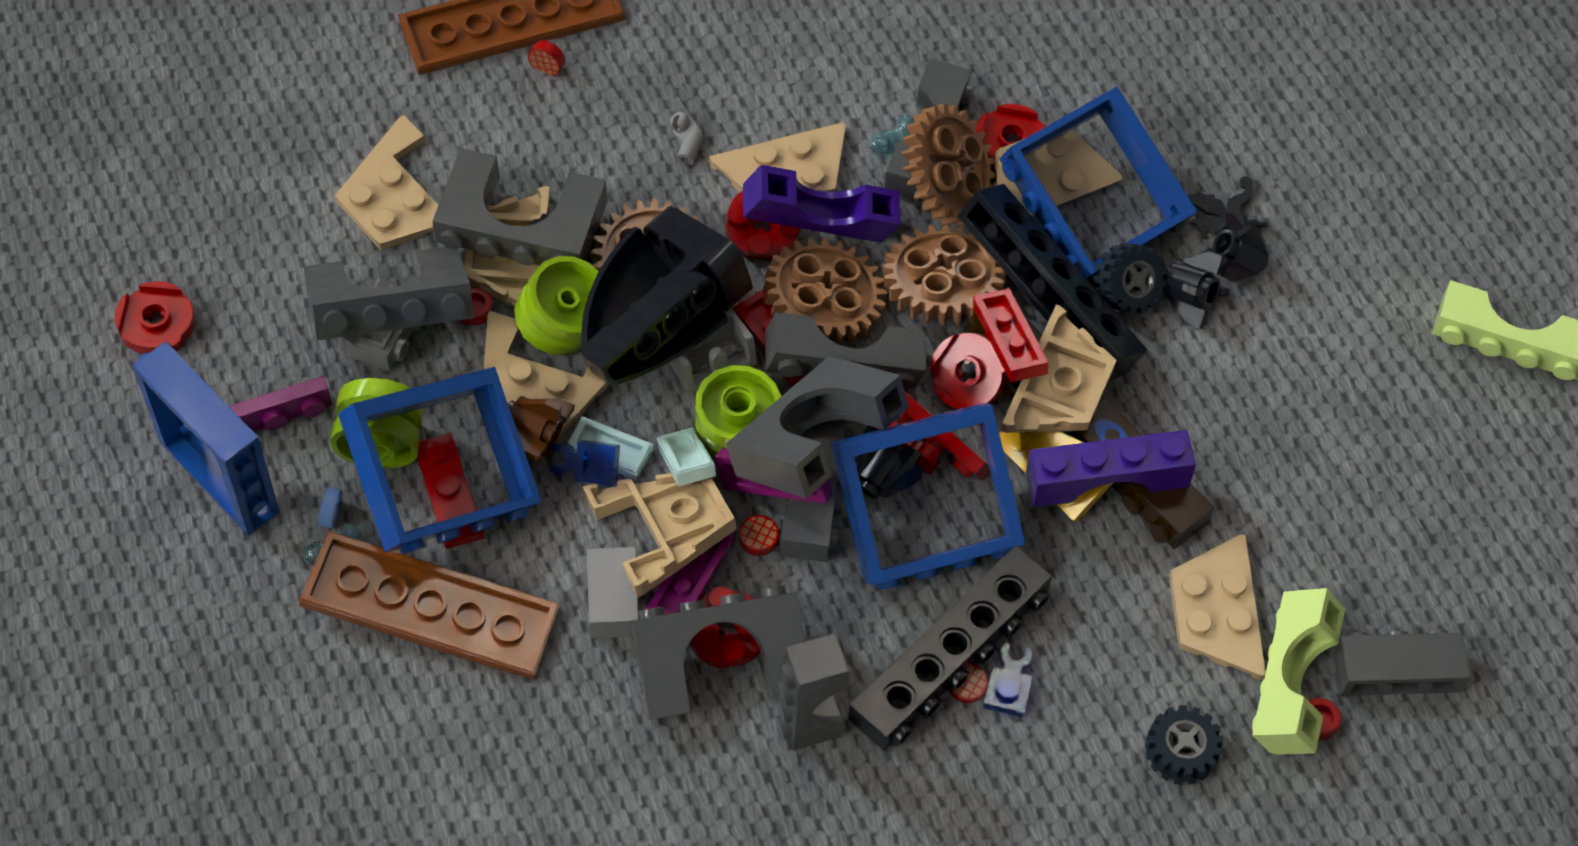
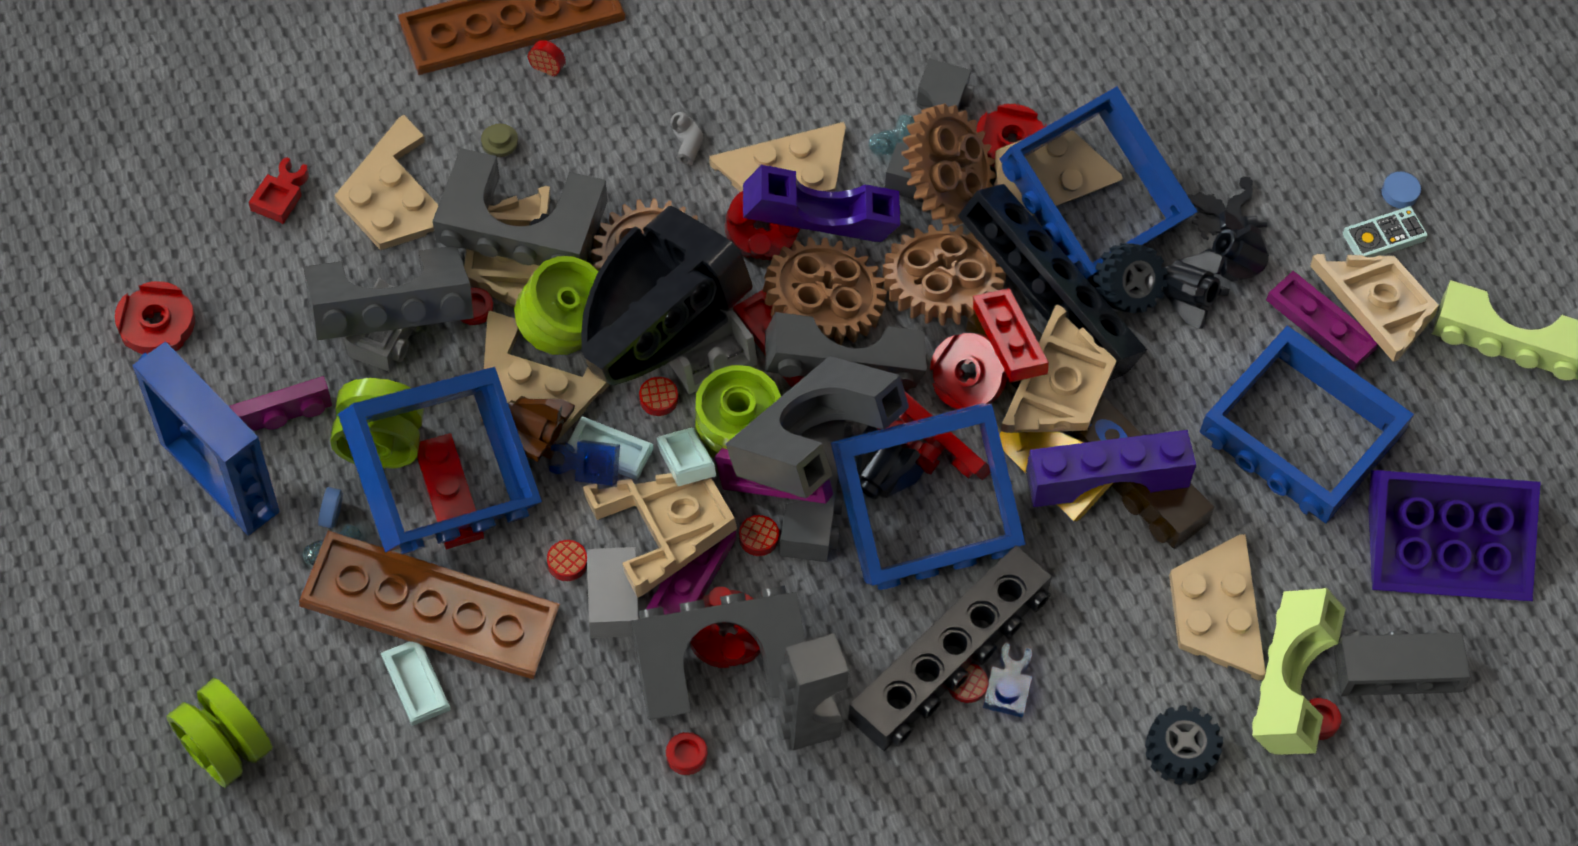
none -> lime wheel [166,678,273,788]
none -> red plate [248,157,309,224]
none -> light aqua tile [381,641,450,726]
none -> olive plate [481,123,518,157]
none -> tile [547,540,587,581]
none -> tile [639,377,678,416]
none -> red tile [666,732,708,775]
none -> blue window [1200,325,1414,524]
none -> magenta plate [1266,271,1379,371]
none -> tan wing [1310,254,1439,362]
none -> tile [1342,206,1428,257]
none -> dark purple slope [1368,470,1541,601]
none -> medium blue tile [1382,172,1421,209]

